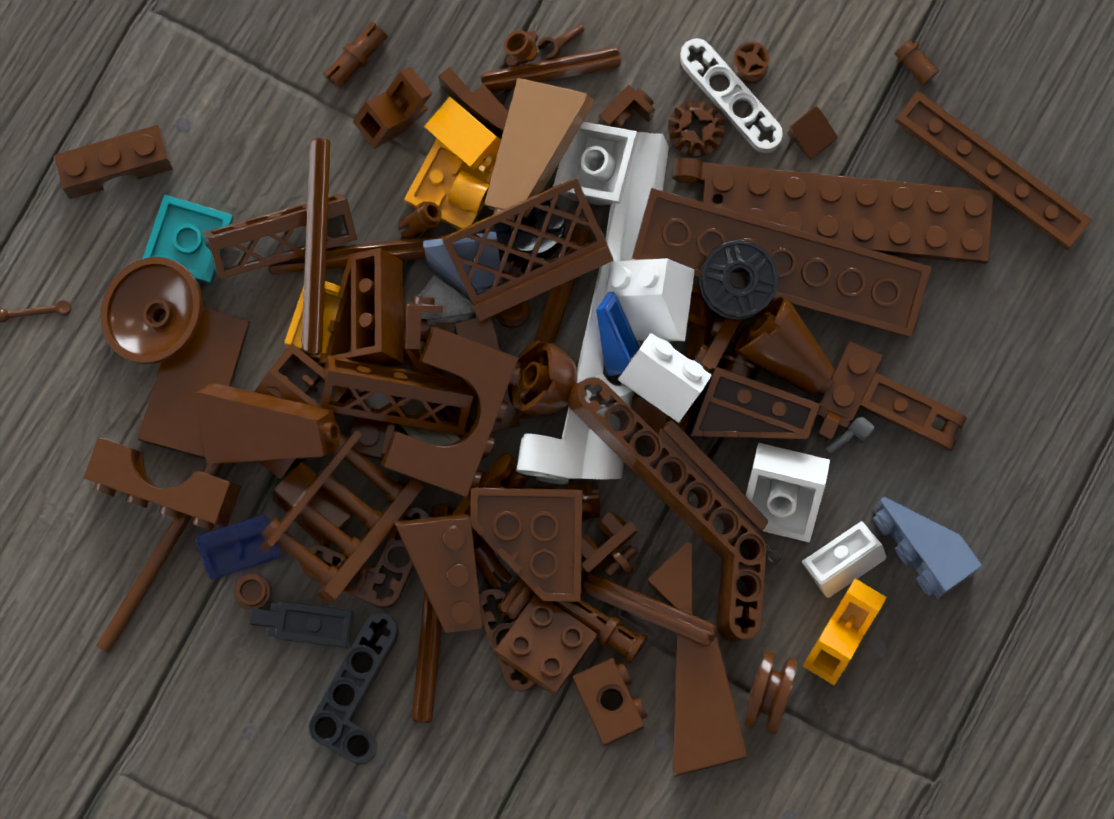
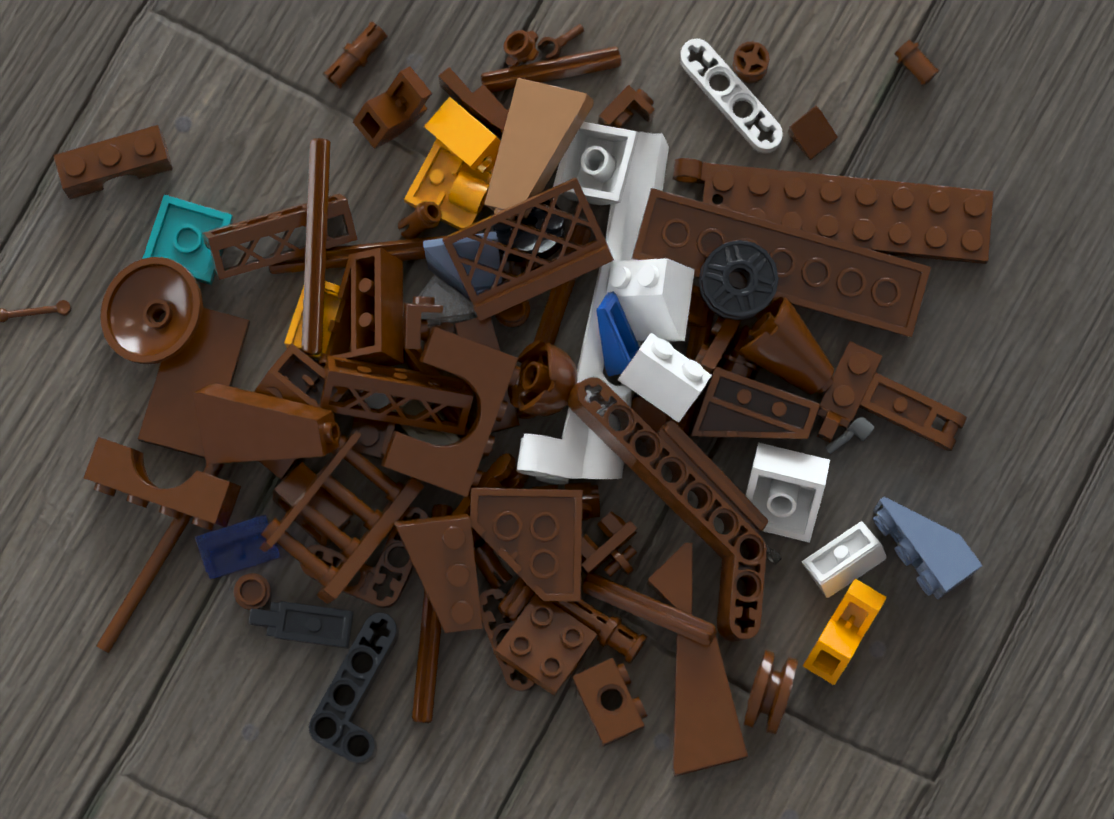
reddish brown gear [668,99,725,157] -> none
reddish brown plate [895,91,1092,250] -> none

